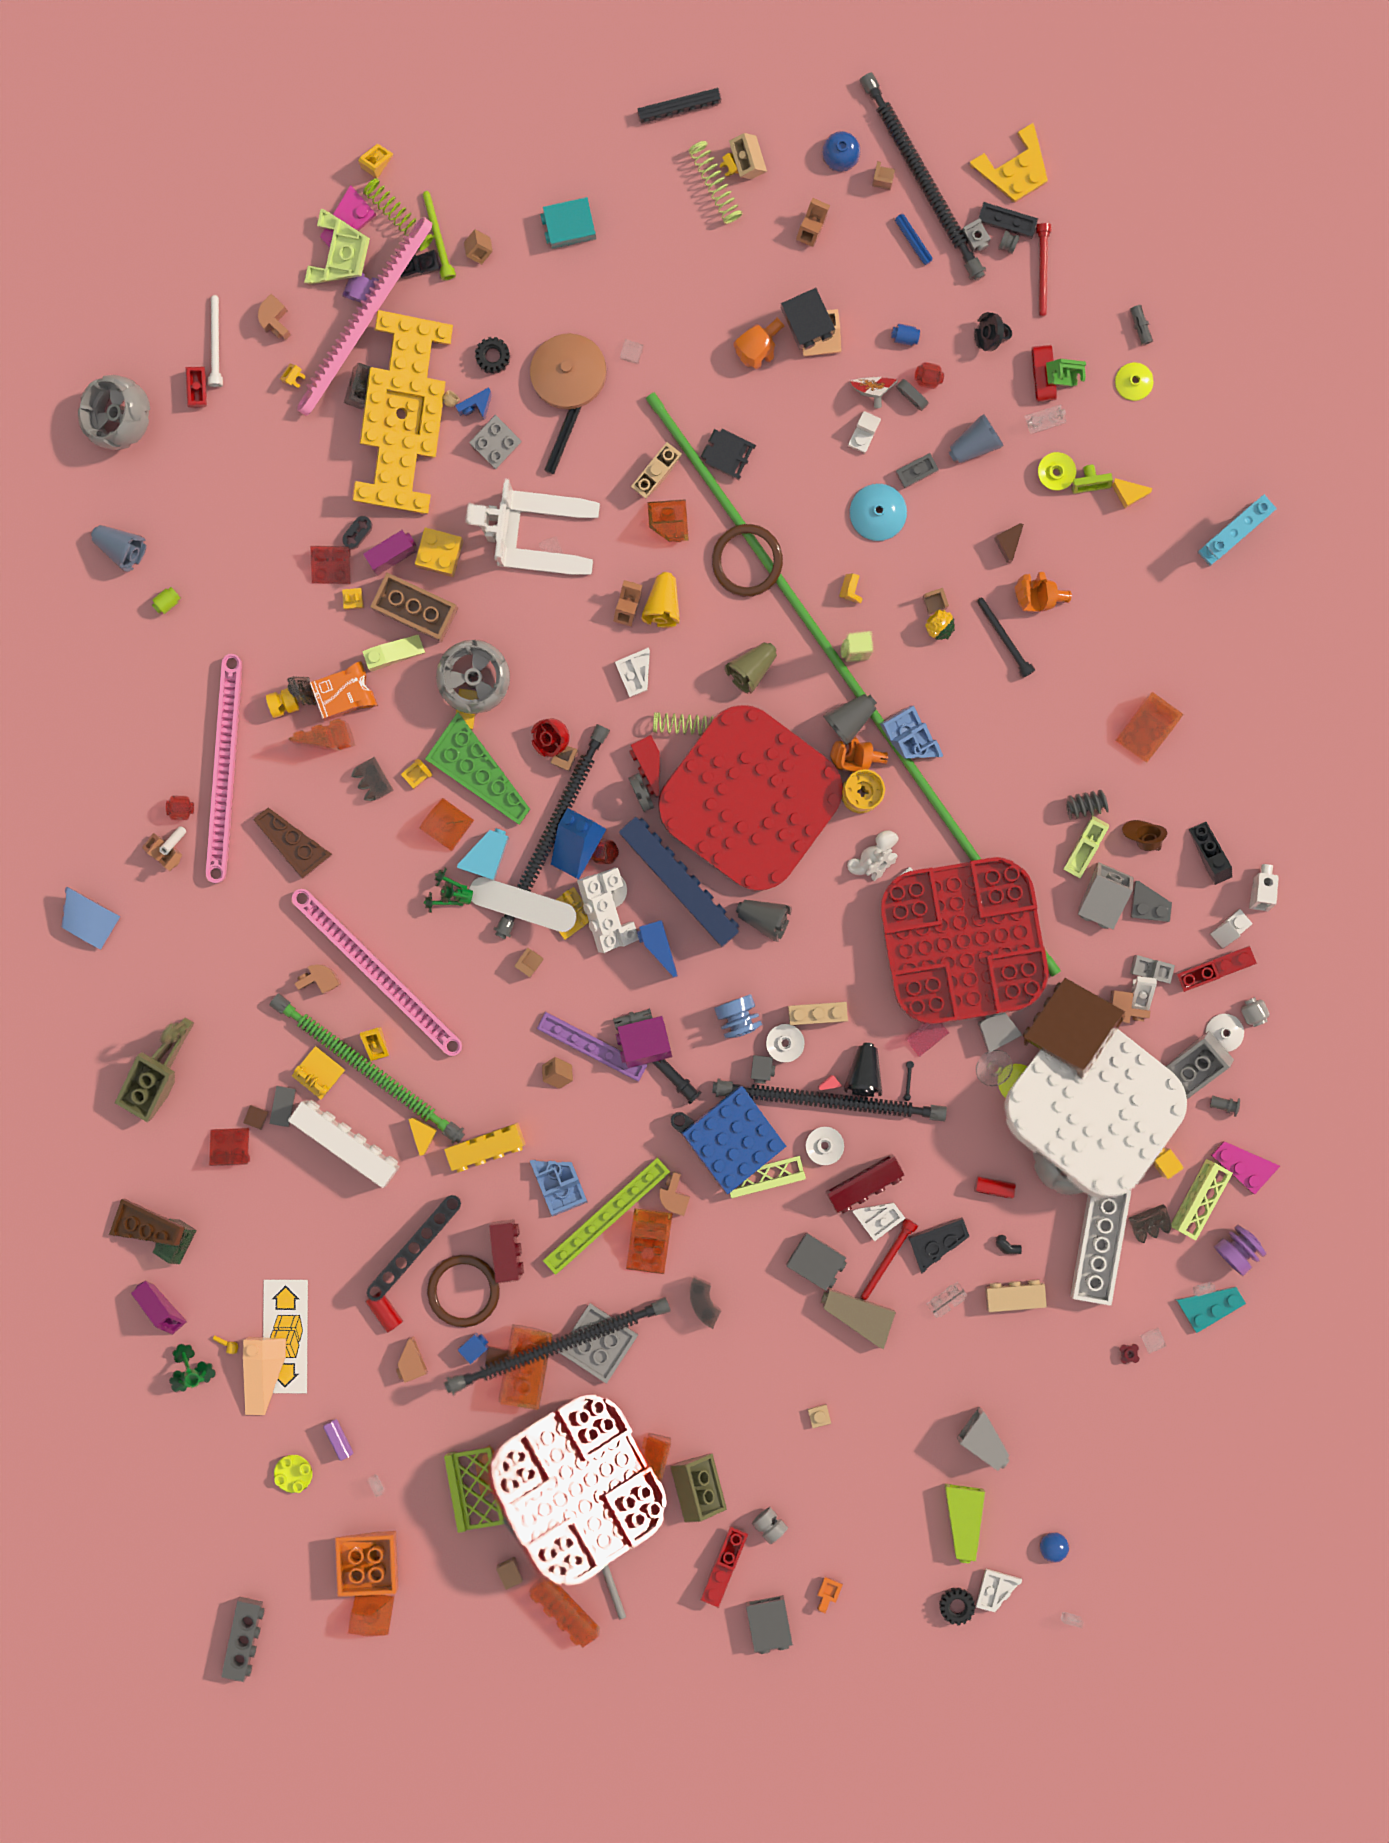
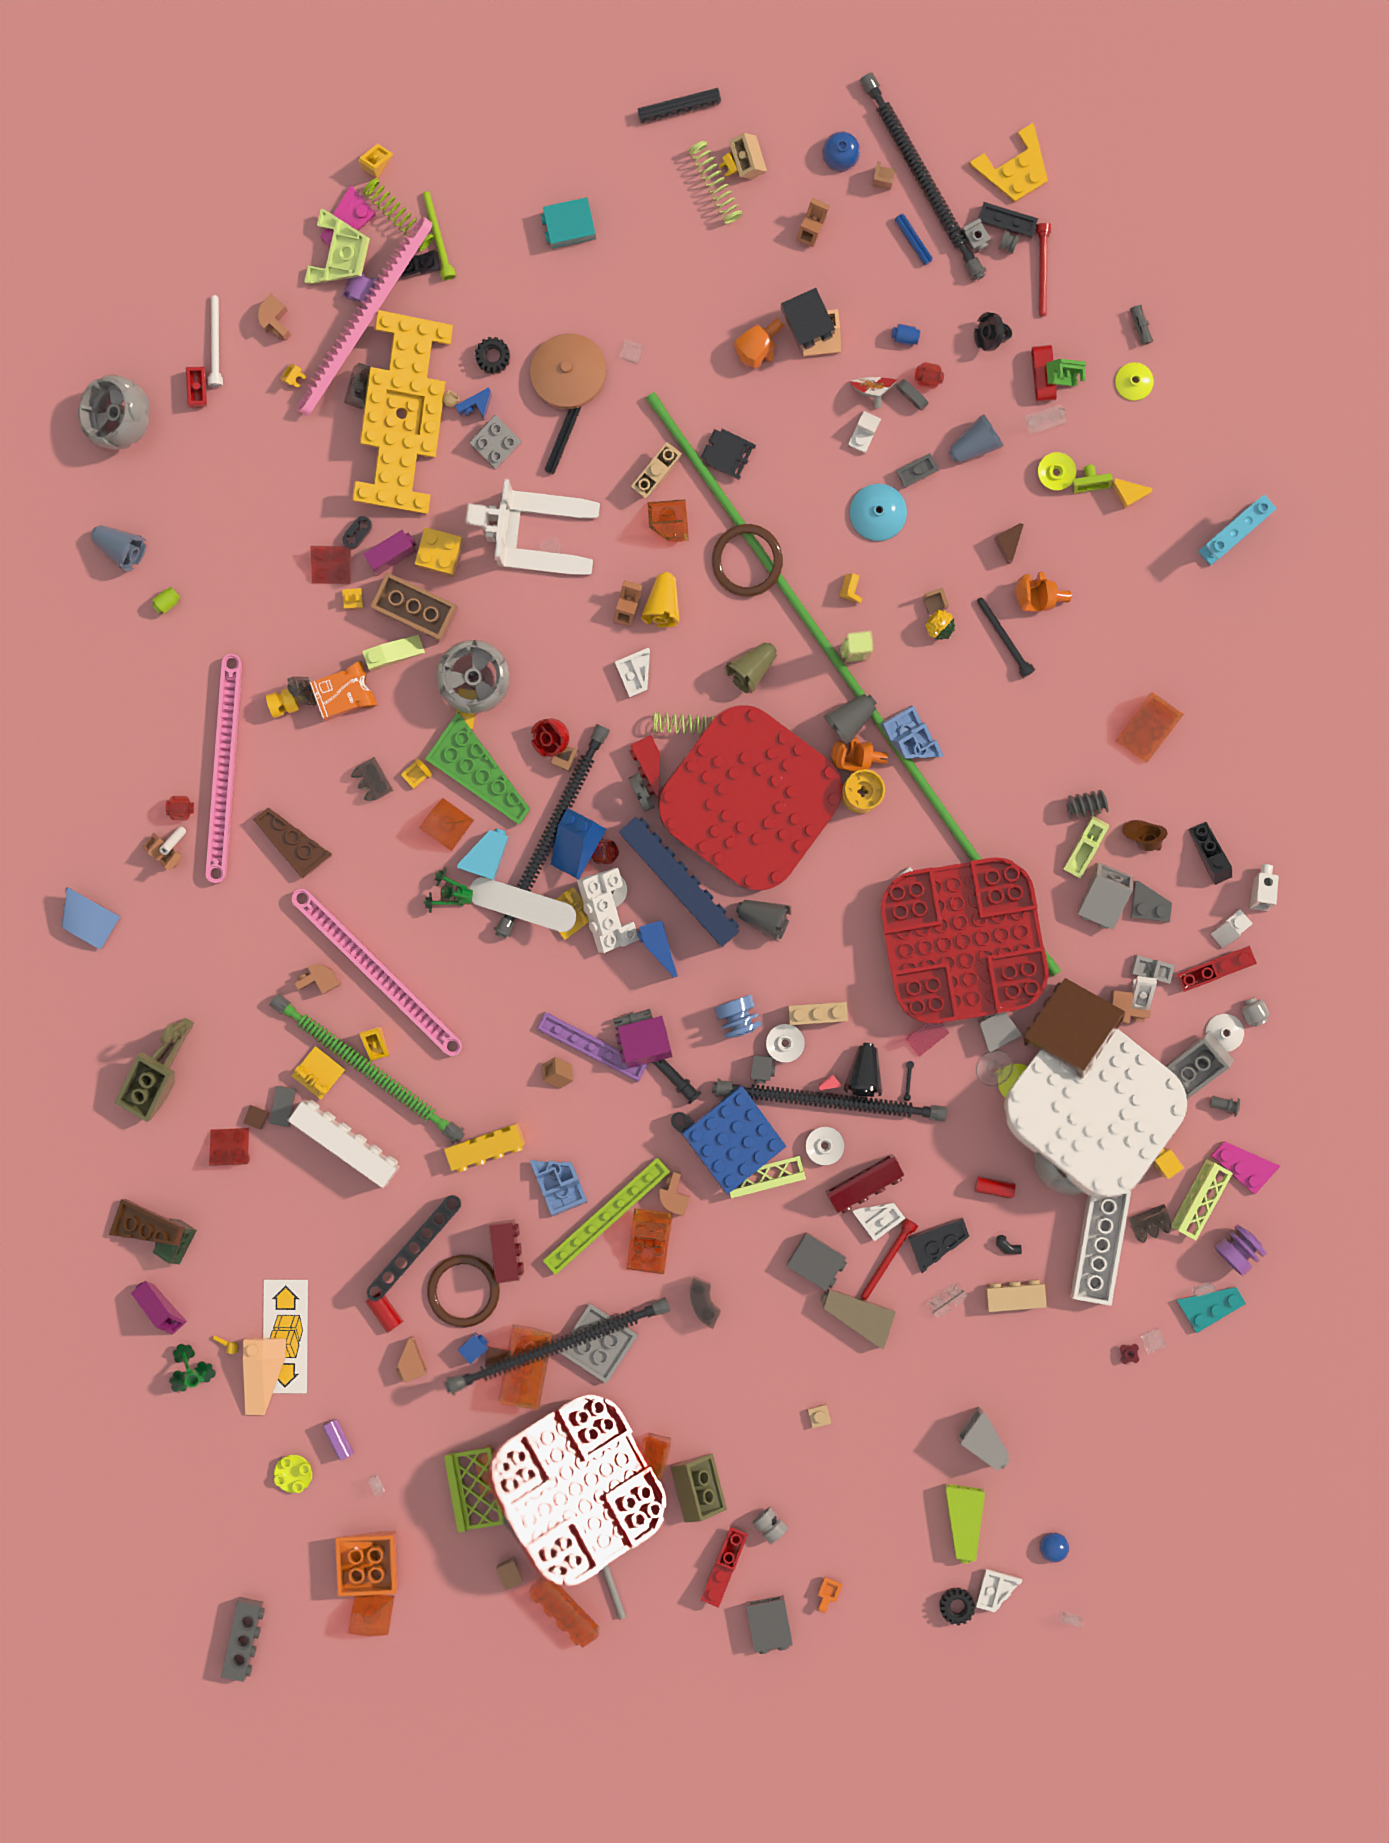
clear orange slope [289,718,356,751] -> none
yellow slope [408,1117,438,1156] -> none
medium nougat panel [464,229,493,265] -> none
medium nougat panel [514,948,543,978] -> none
white animal [847,830,899,881] -> none

